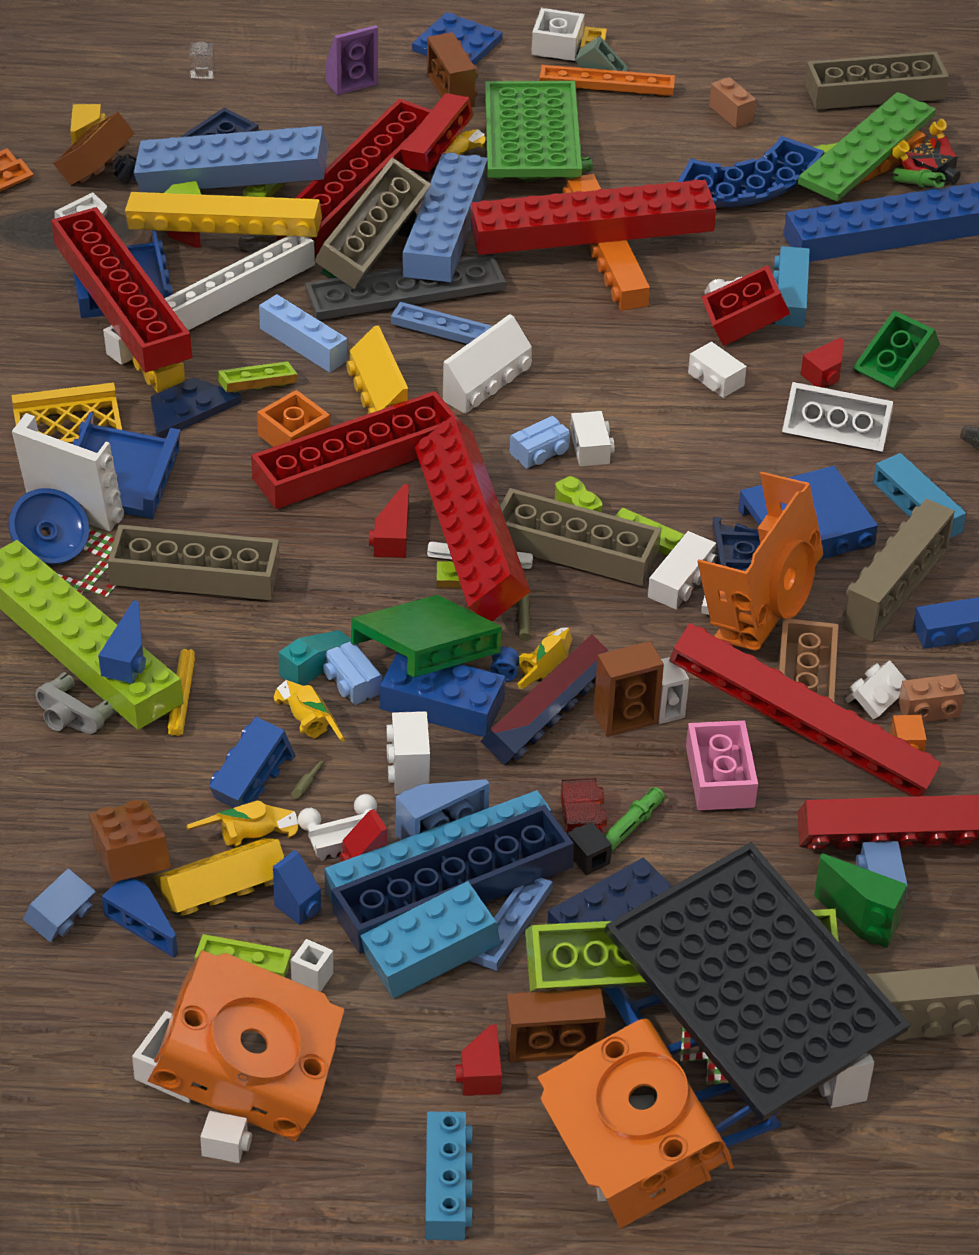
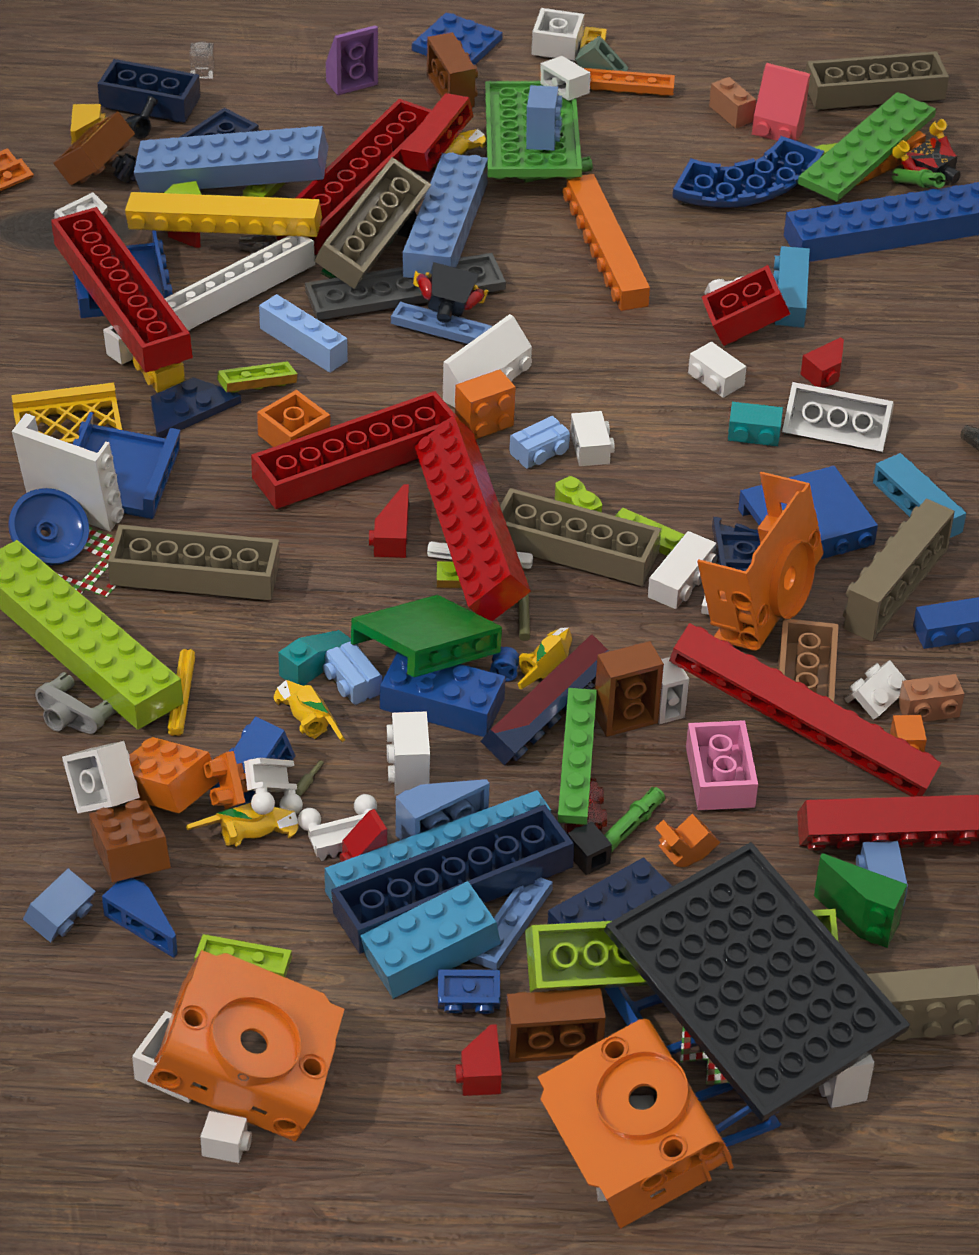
blue slope [98,600,146,684] -> none
yellow slope [153,838,284,916] -> none
blue slope [273,850,321,925] -> none
white brick [291,939,334,992] -> none
yellow slope [347,325,408,414] -> none
dark azure brick [425,1112,472,1240] -> none
red brick [470,180,716,255] -> none
green slope [853,310,940,390] -> none
none -> white brick [62,741,140,813]
none -> dark blue brick [98,59,200,122]
none -> black bar [126,96,159,139]
none -> orange brick [129,737,219,814]
none -> orange hips [203,751,249,810]
none -> white gear [244,758,303,815]
none -> black torso [413,262,489,323]
none -> blue bracket [438,970,501,1014]
none -> orange brick [455,369,516,439]
none -> medium blue brick [526,85,562,150]
none -> white brick [540,56,591,101]
none -> bright green plate [558,688,597,825]
none -> orange brick [655,813,721,867]
none -> teal brick [727,402,783,446]
none -> coral slope [752,63,810,141]

